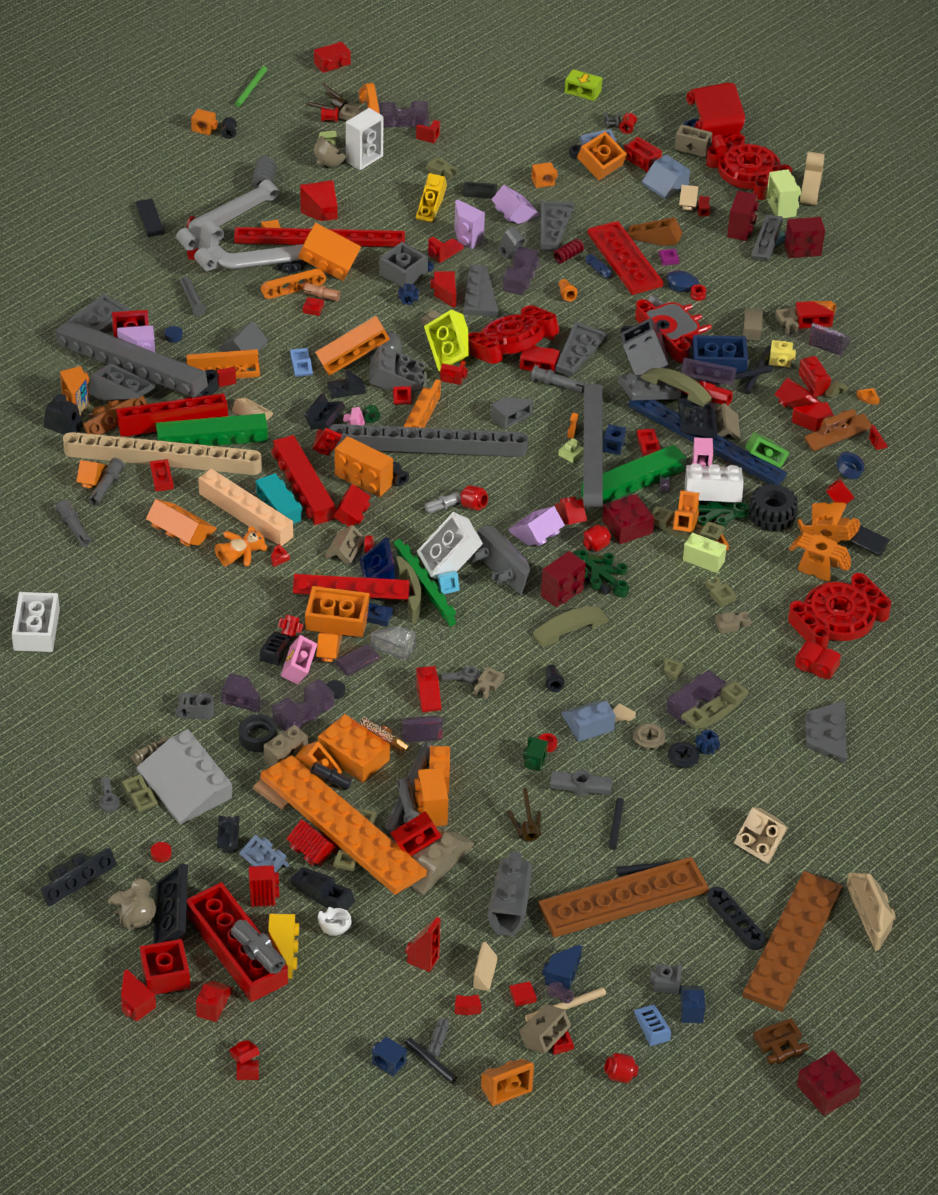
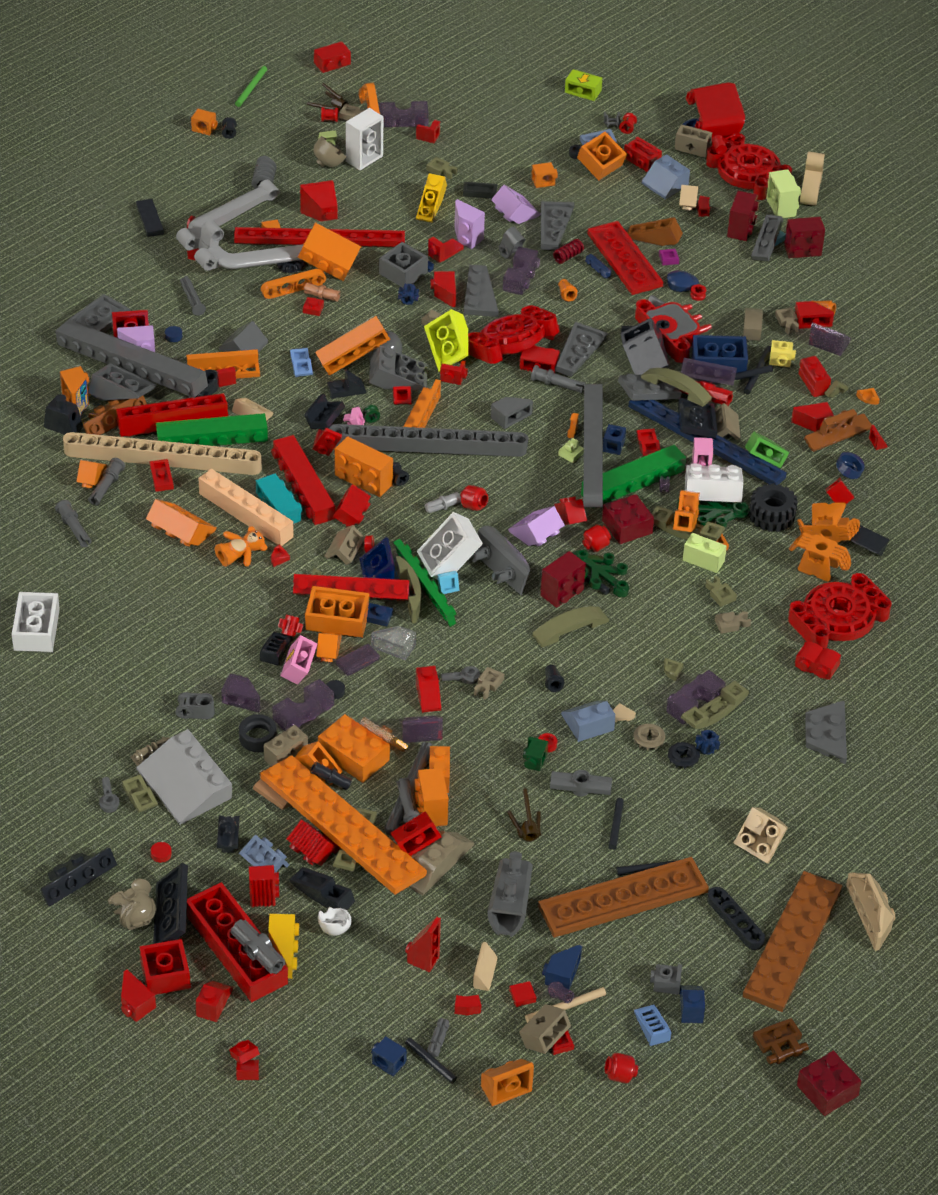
red slope [774,377,822,408] -> none

